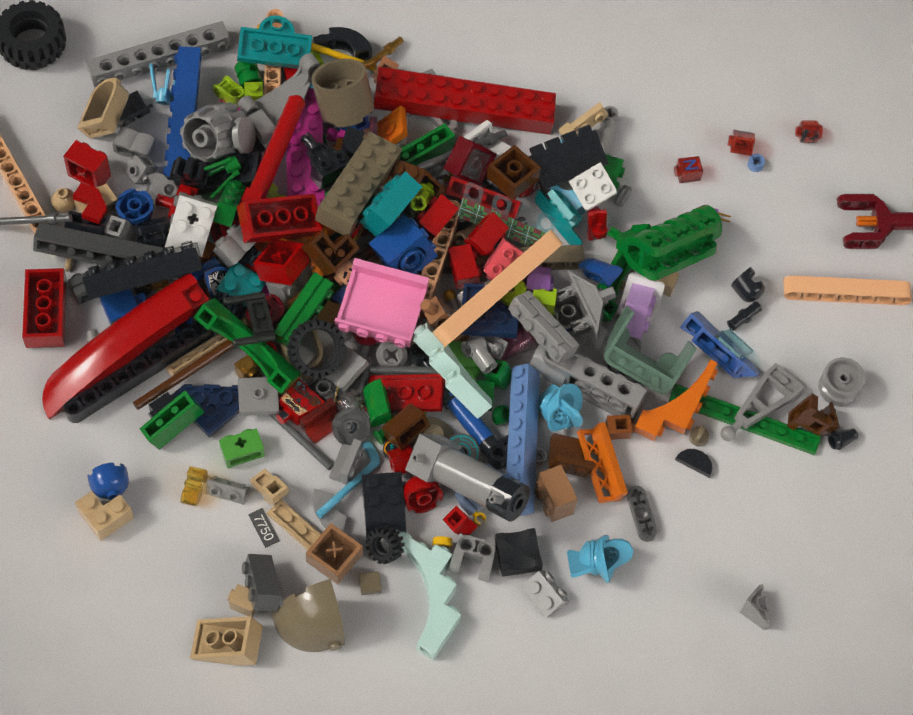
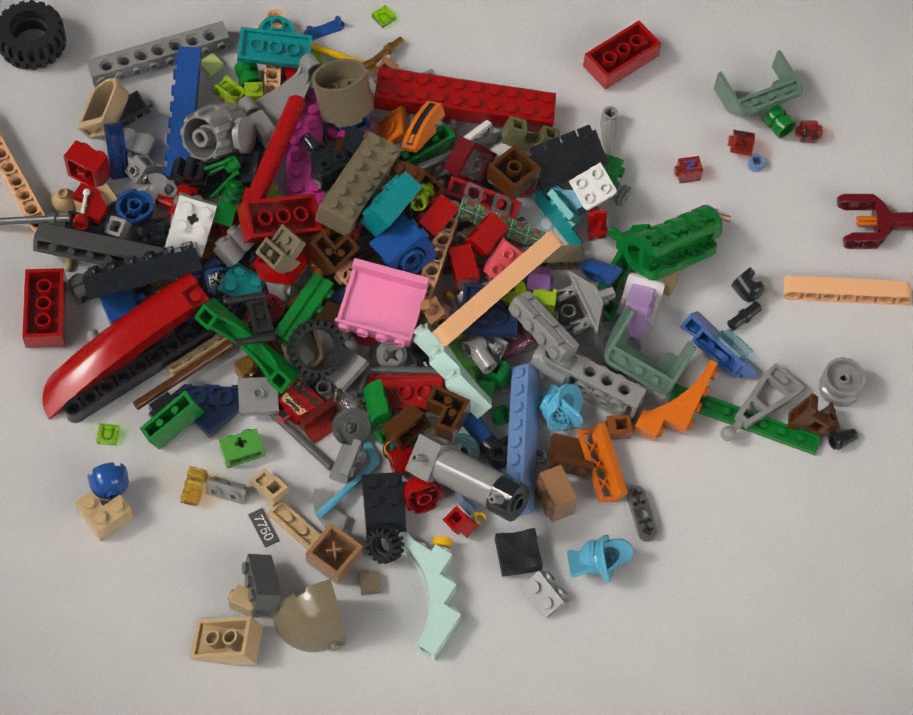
medium azure plant [149,63,175,105] -> none
black arch [313,27,372,61] -> none
light grey piece [449,535,495,582] -> none
tan plate [559,102,609,136] -> none
black tile [675,449,712,478] -> none
dark tan tile [689,425,709,447] -> none
light grey slope [740,584,771,630] -> none
none -> red hinge [72,189,90,230]
none -> clear neon green tile [96,423,120,446]
none -> clear blue tile [104,122,129,180]
none -> yellowish green tile [201,53,224,77]
none -> dark tan brick [255,224,306,273]
none -> blue piece [303,16,344,40]
none -> clear neon green tile [372,5,396,28]
none -> orange slope [401,101,445,153]
none -> reddish brown brick [426,385,471,442]
none -> olive arch [502,116,561,151]
none -> red brick [583,20,662,90]
none -> sand green windscreen [713,50,803,116]
none -> green wheel [762,105,796,139]

